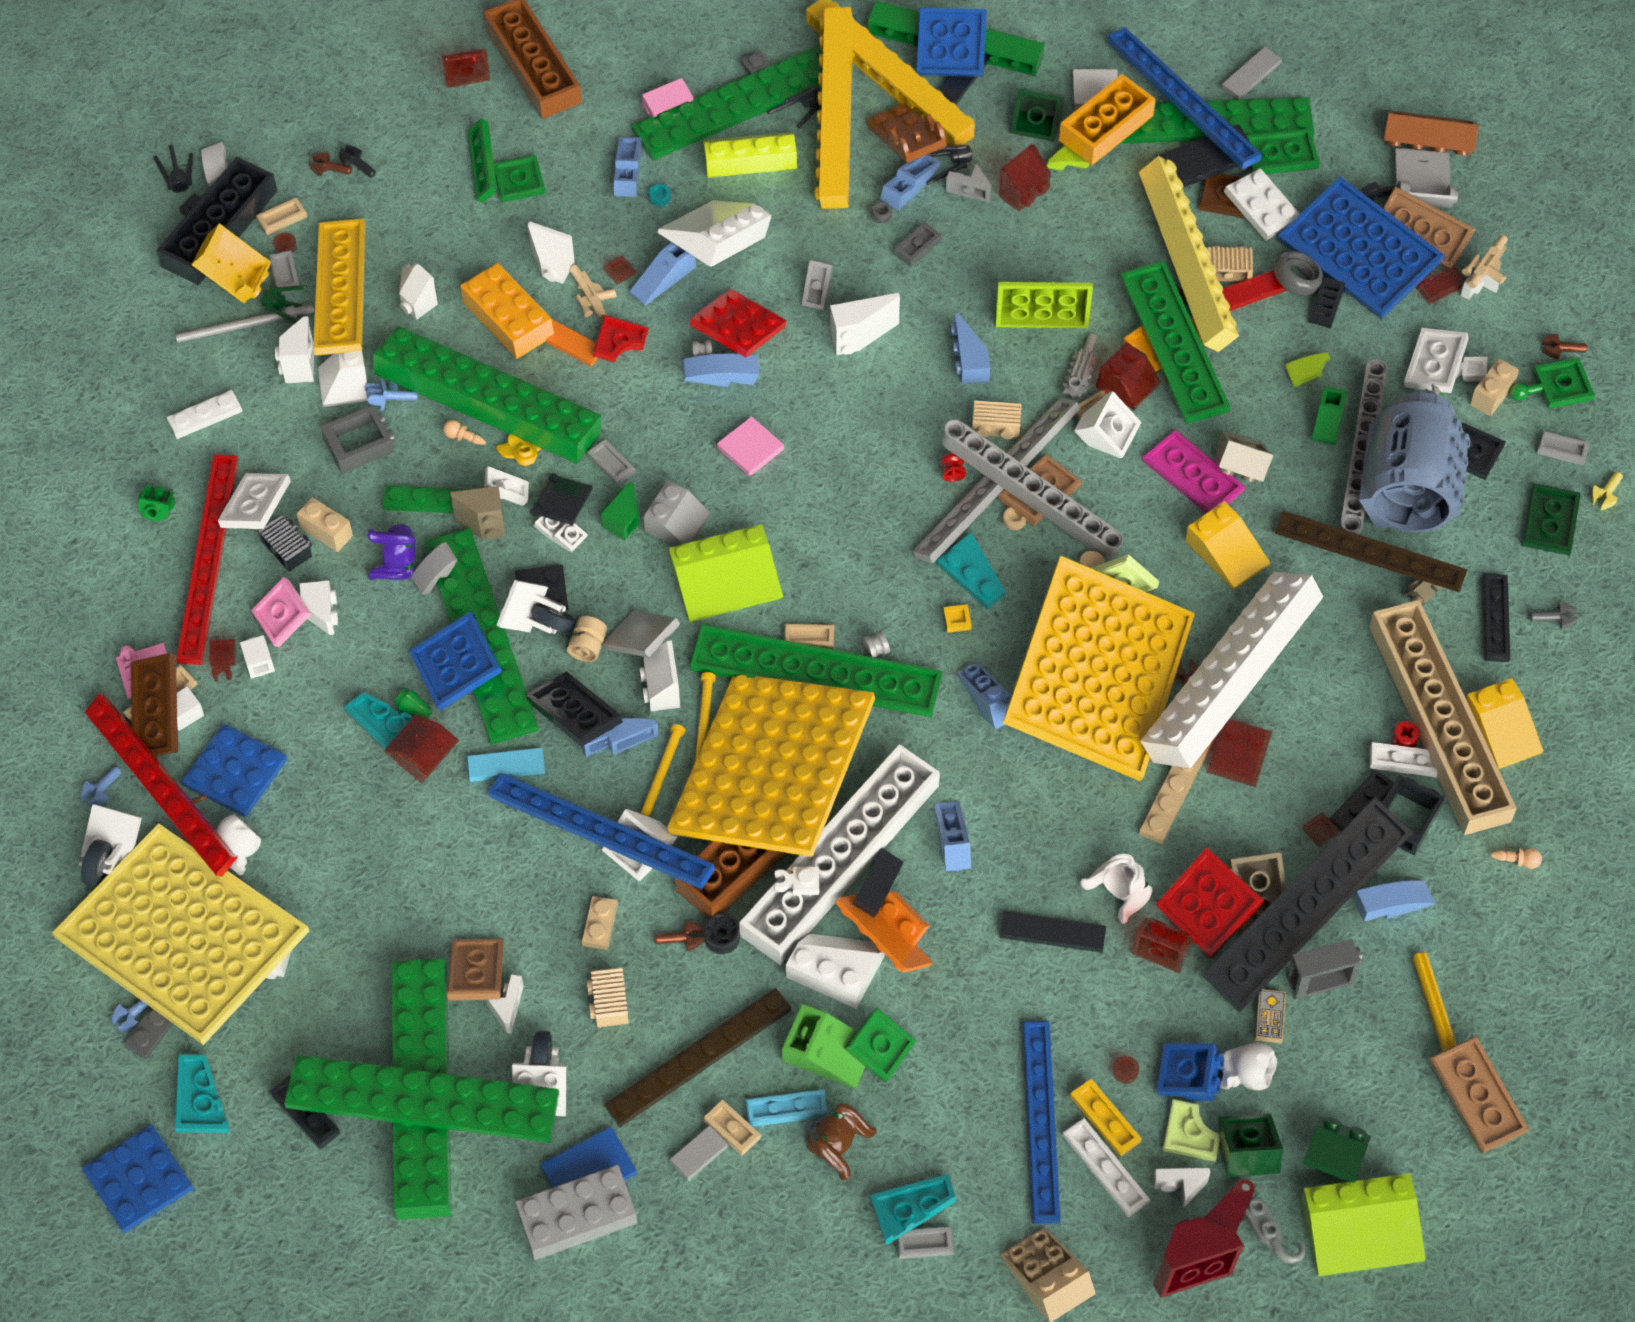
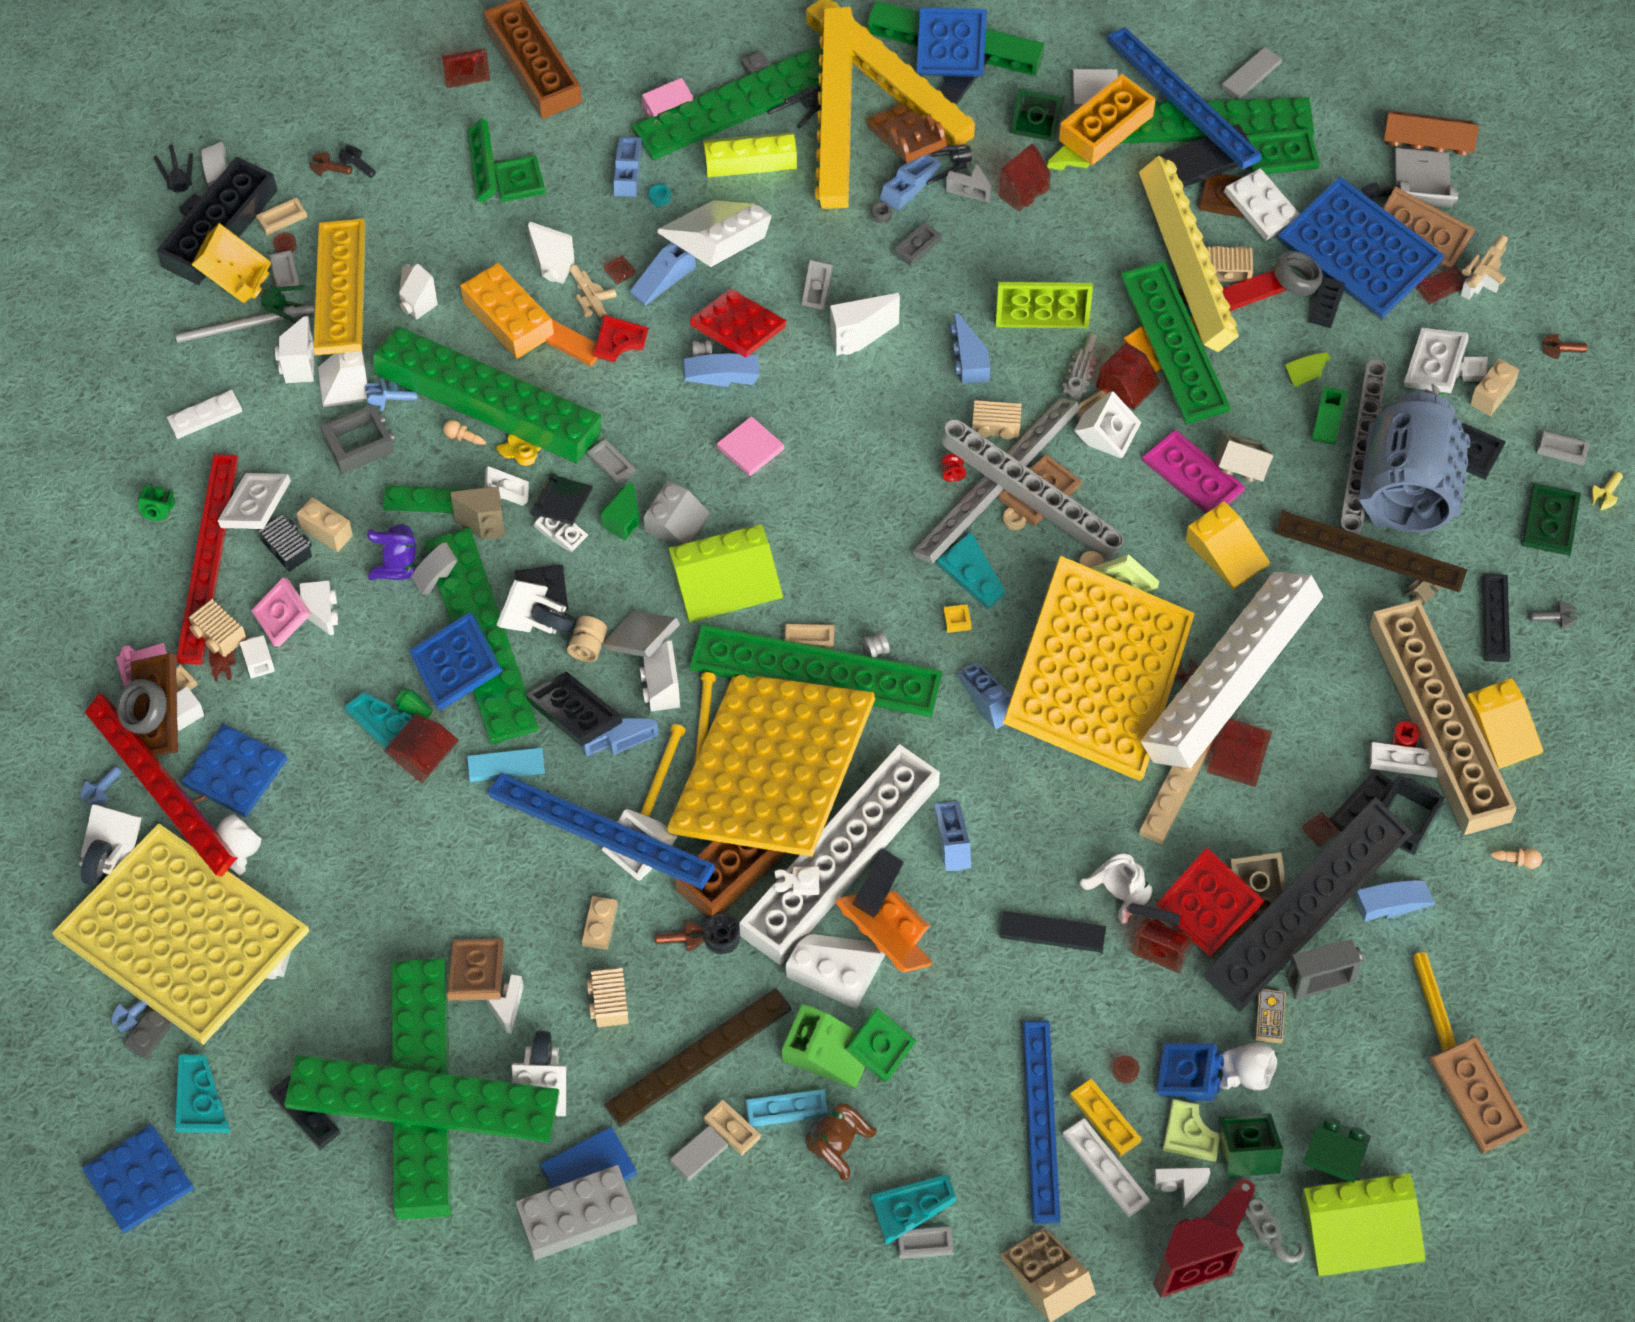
green plate [1509,358,1595,409] -> none
none -> dark grey wheel [117,679,167,734]
none -> tan brick [189,599,246,657]
none -> black tile [1128,903,1181,925]

